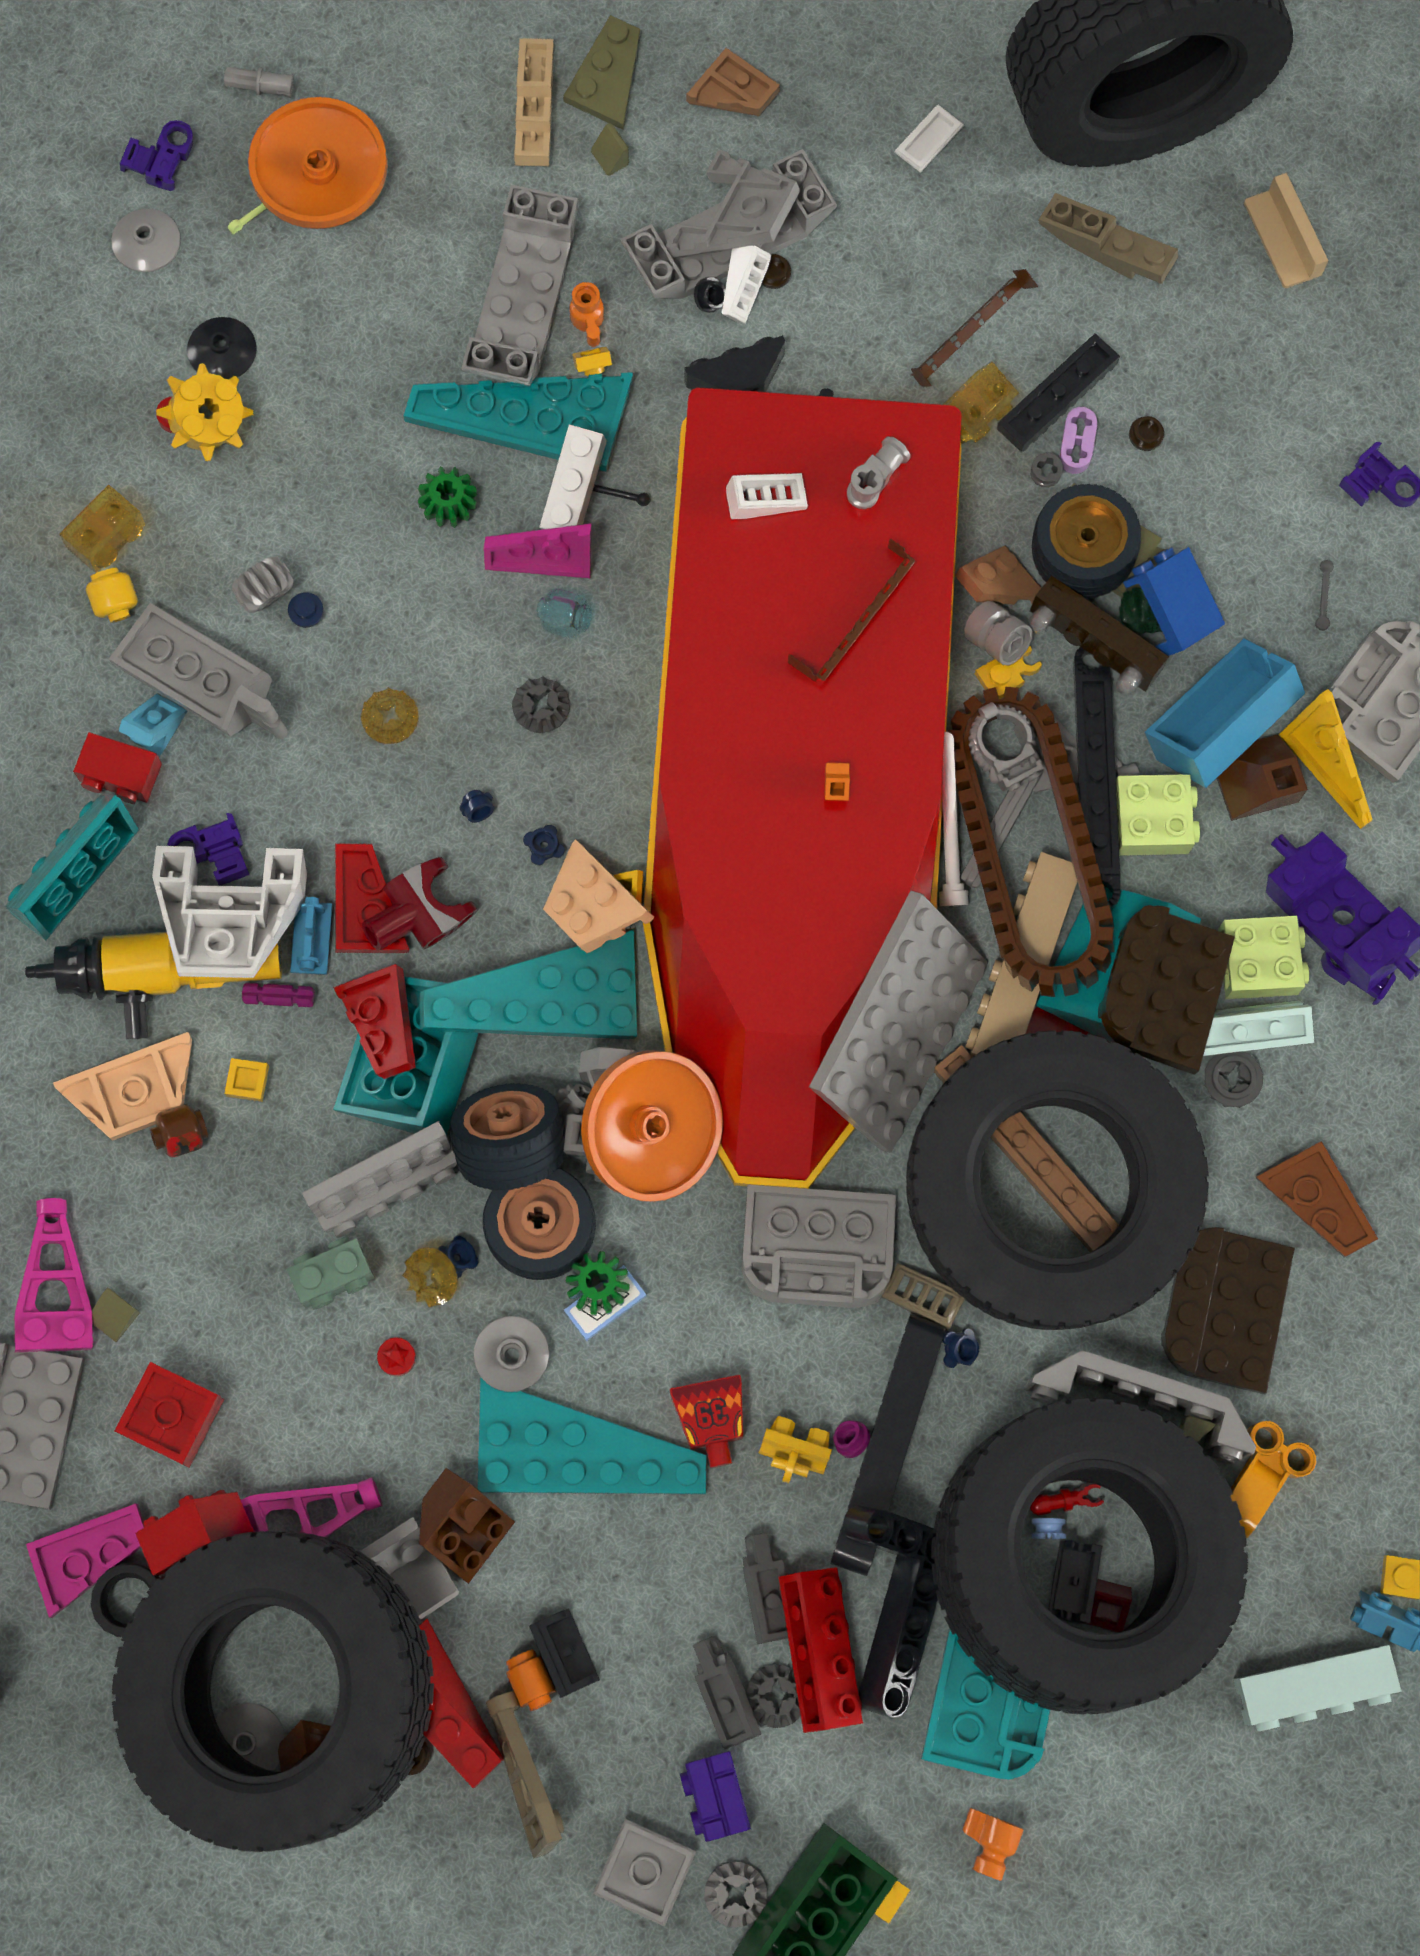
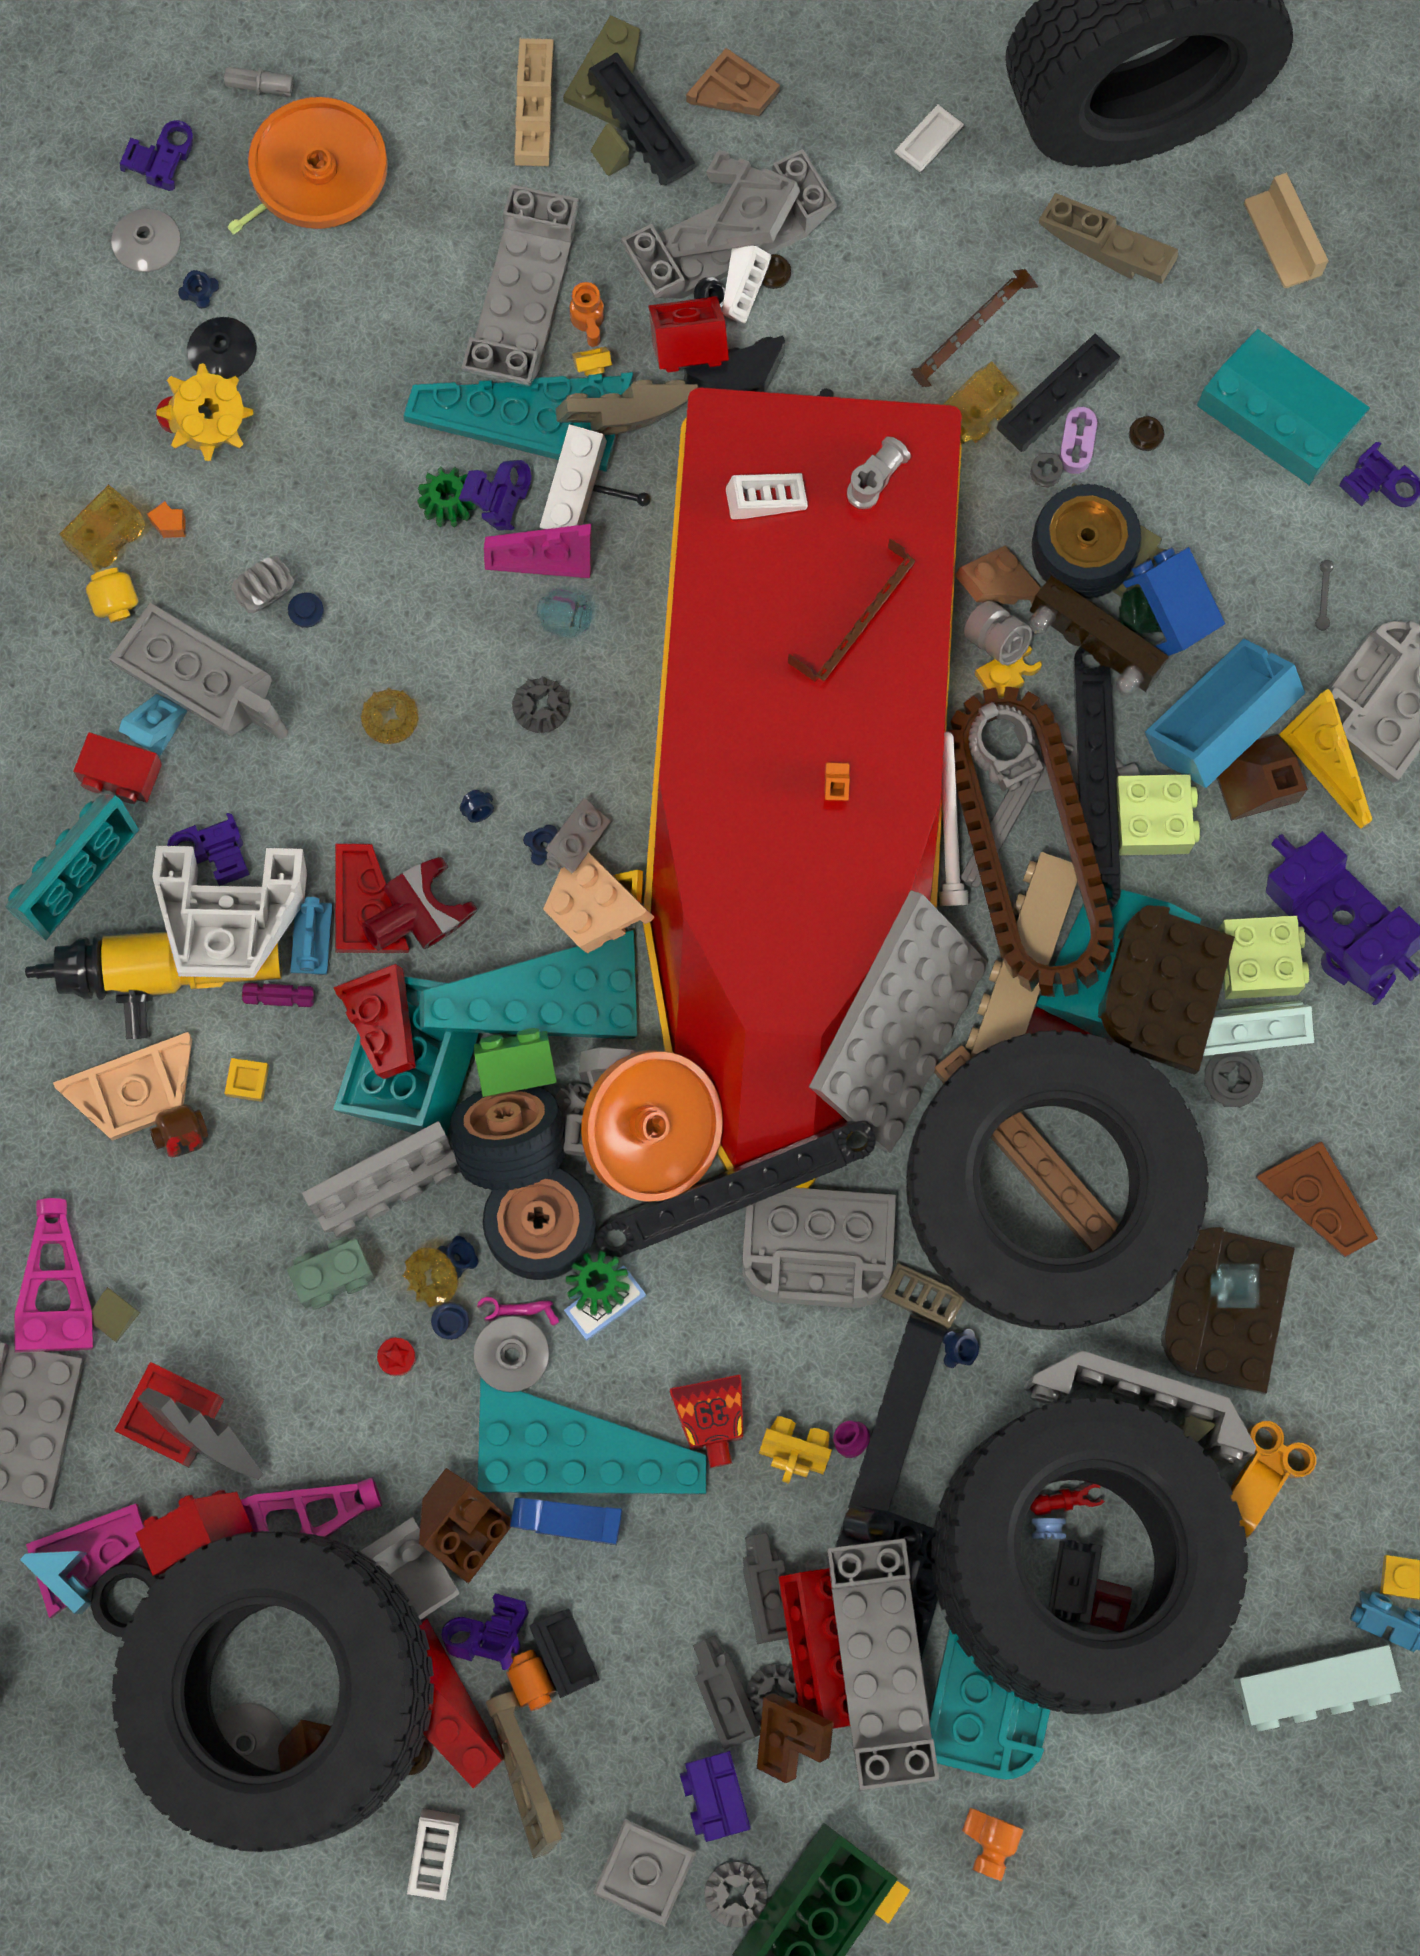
none -> medium azure slope [20,1551,91,1614]
none -> dark grey slope [137,1388,263,1480]
none -> orange piece [147,501,186,538]
none -> dark blue plate [178,270,219,309]
none -> white slope [407,1809,460,1900]
none -> dark blue plate [431,1302,469,1340]
none -> dark purple piece [441,1593,529,1670]
none -> dark purple piece [459,460,532,531]
none -> bright green slope [473,1028,557,1097]
none -> dark pink piece [477,1297,559,1326]
none -> blue leg [510,1498,622,1546]
none -> light grey hinge [545,798,611,873]
none -> dark tan slope [556,380,698,435]
none -> black gear [587,52,695,186]
none -> black plate [596,1121,876,1258]
none -> red container [648,296,729,373]
none -> reddish brown plate [757,1693,833,1783]
none -> light grey slope [827,1539,939,1790]
none -> teal slope [1197,329,1370,486]
none -> clear light blue brick [1211,1264,1260,1308]

